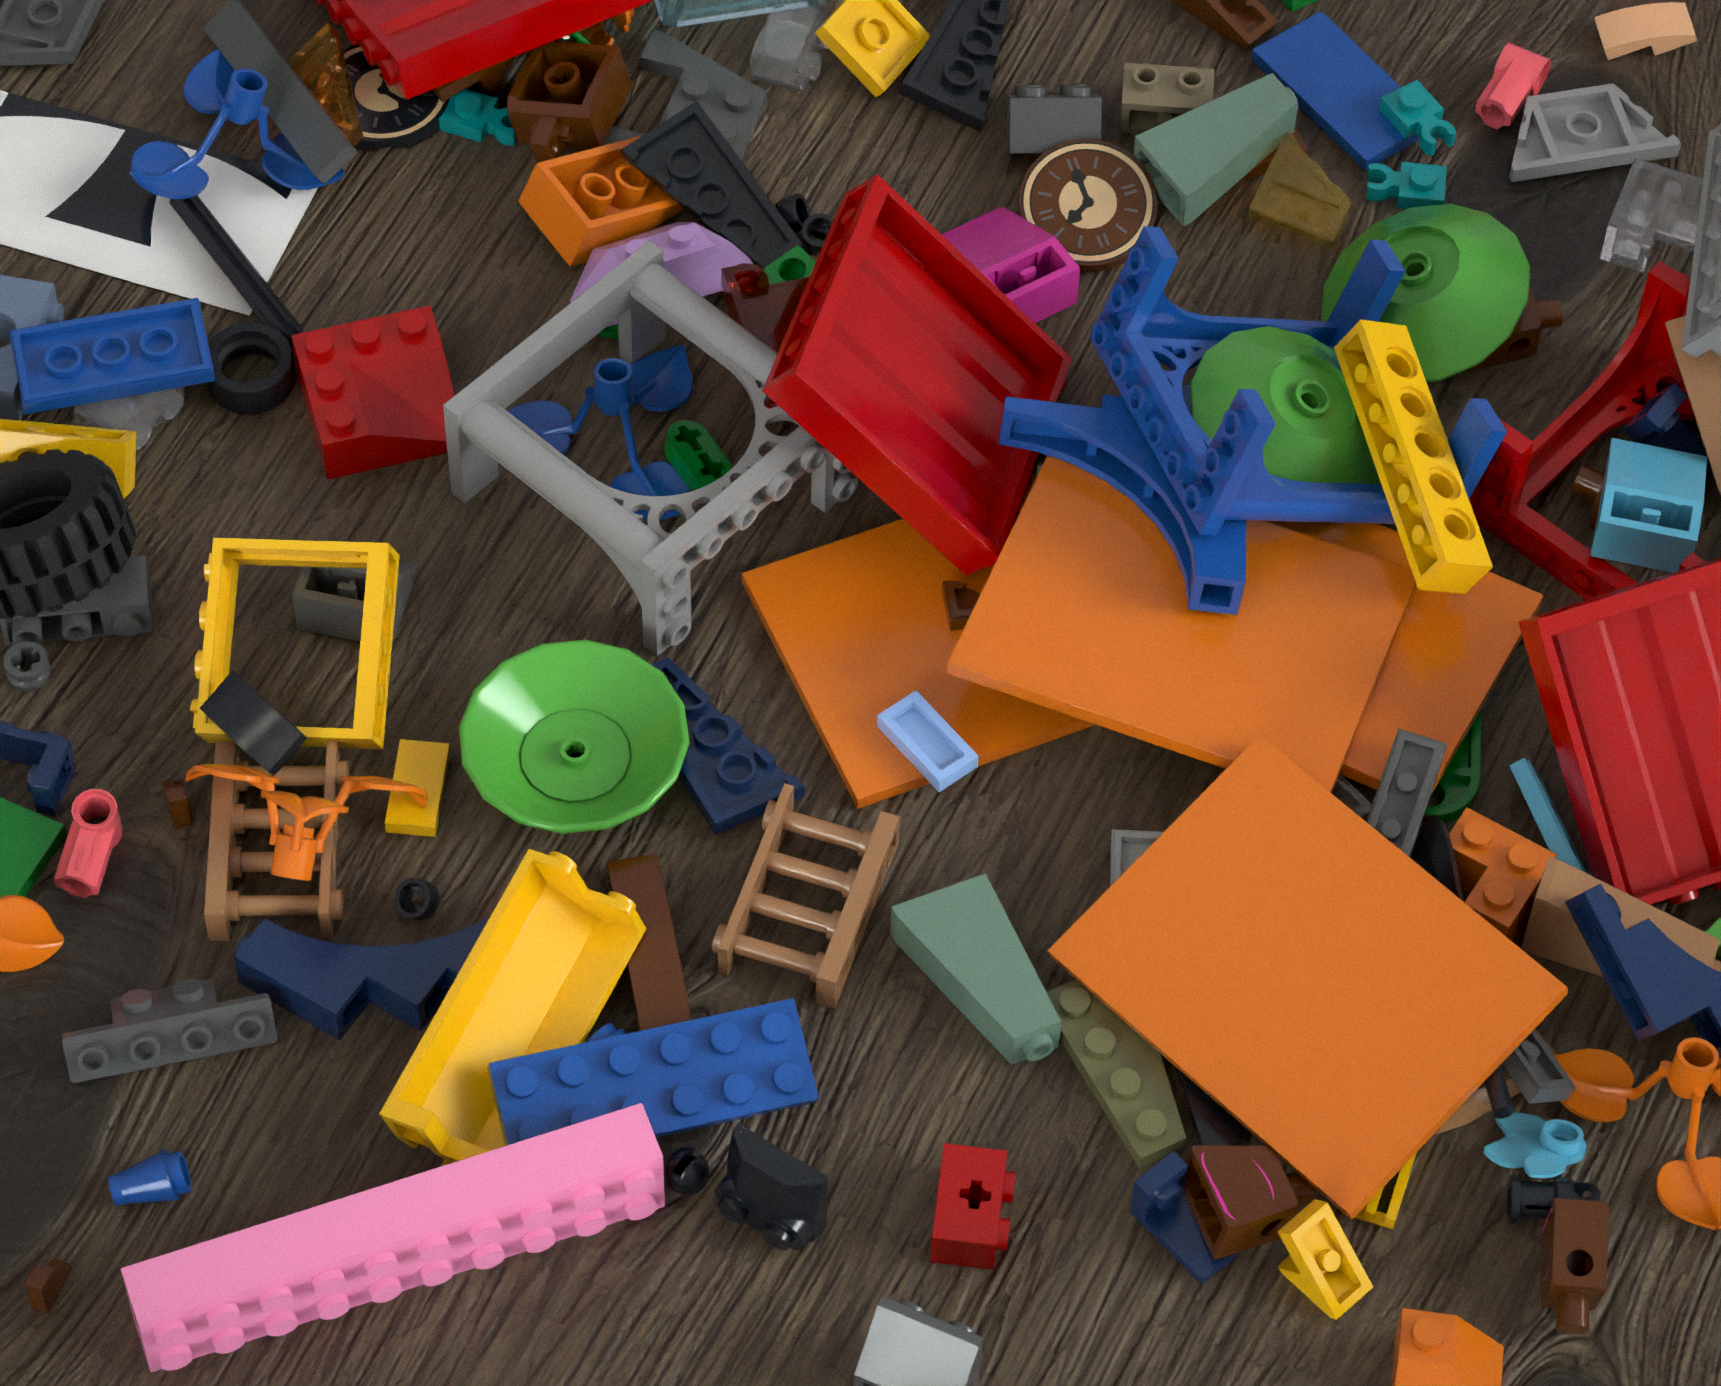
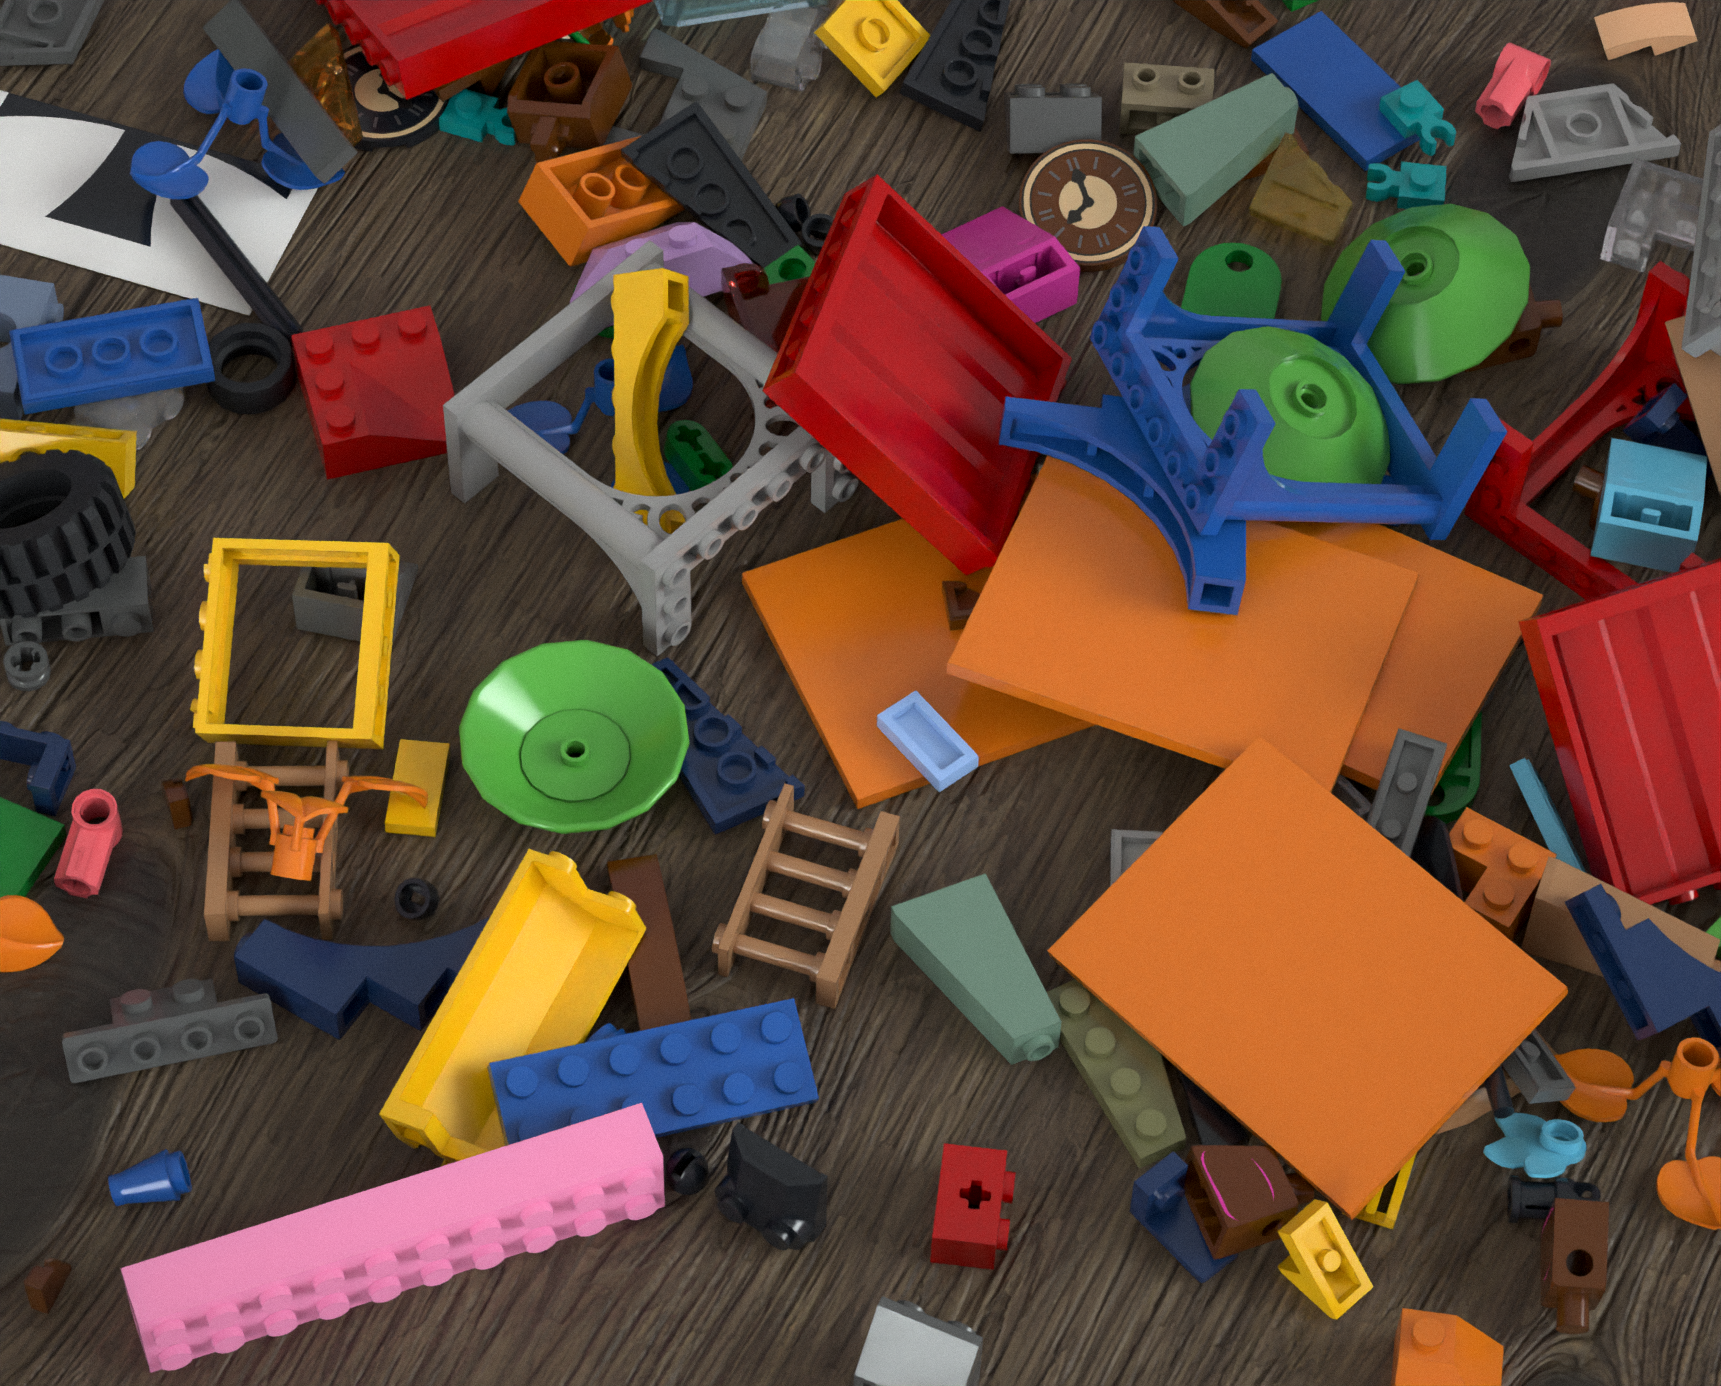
black slope [200,670,307,776] -> none
yellow brick [1334,319,1493,594] -> none
none -> yellow arch [611,268,689,534]
none -> green tile [1181,243,1282,319]

